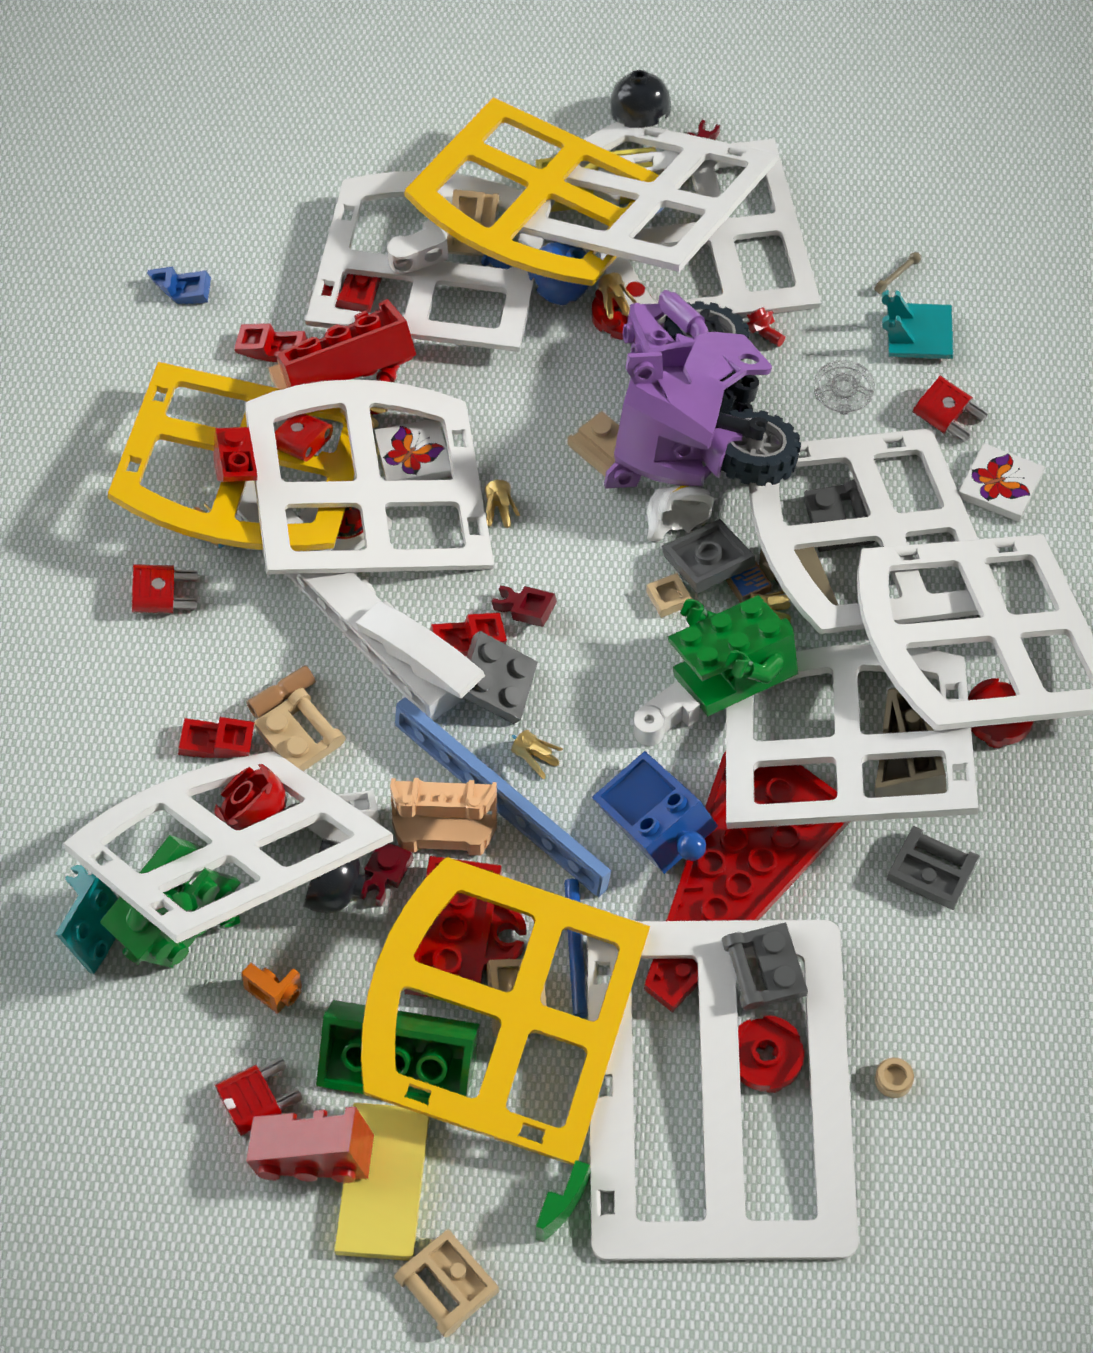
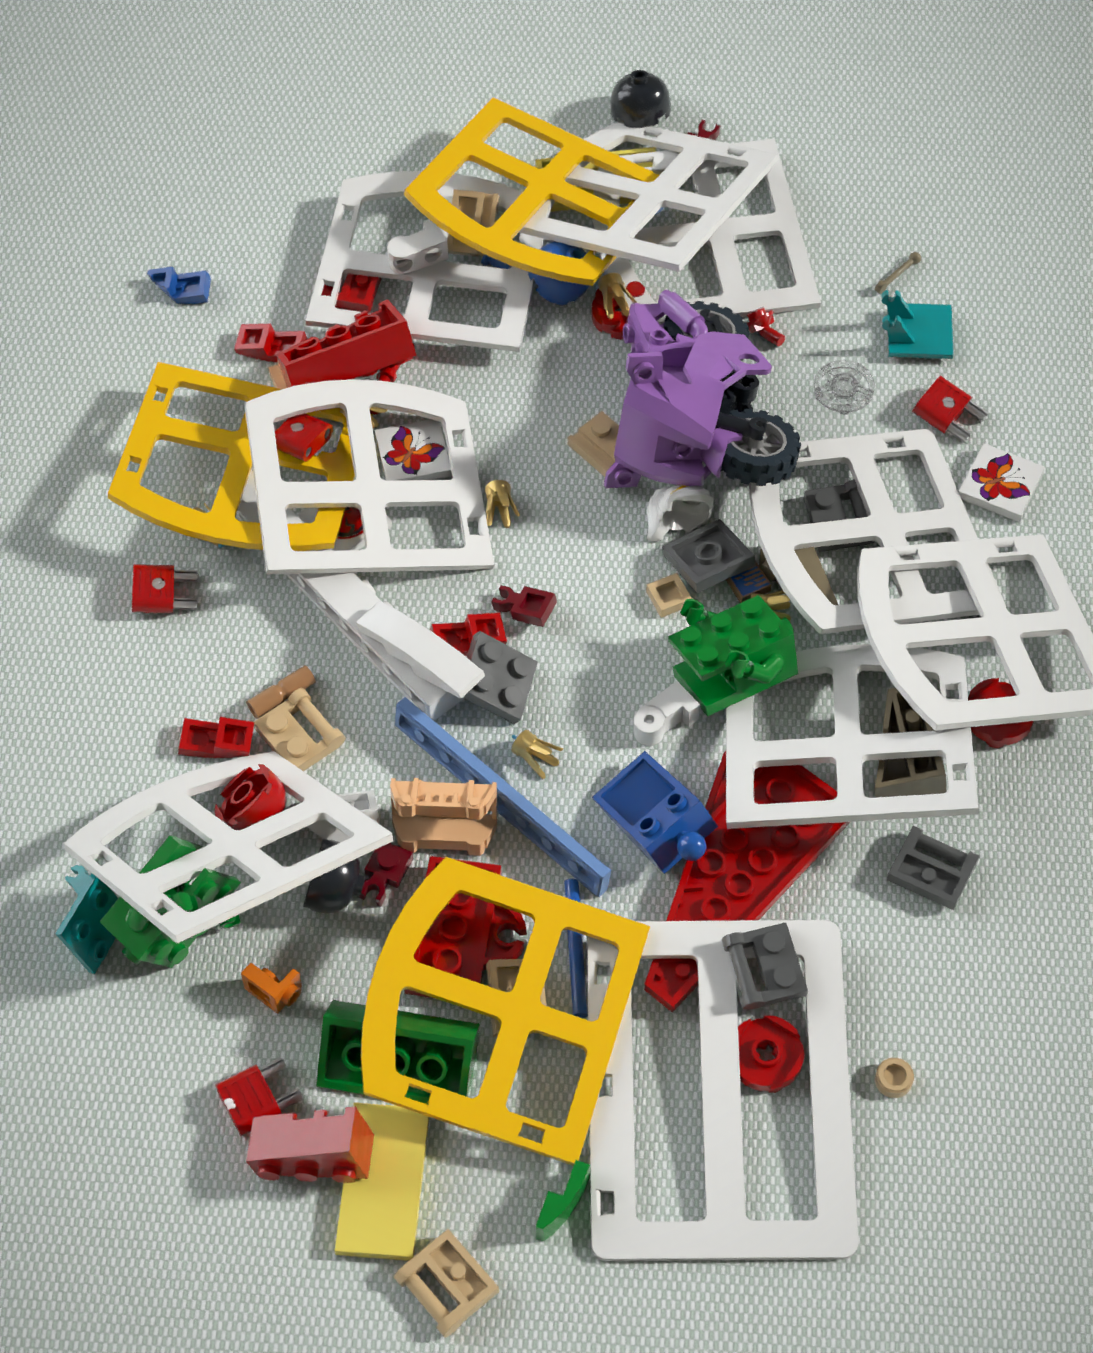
red slope [213,427,258,482] -> none

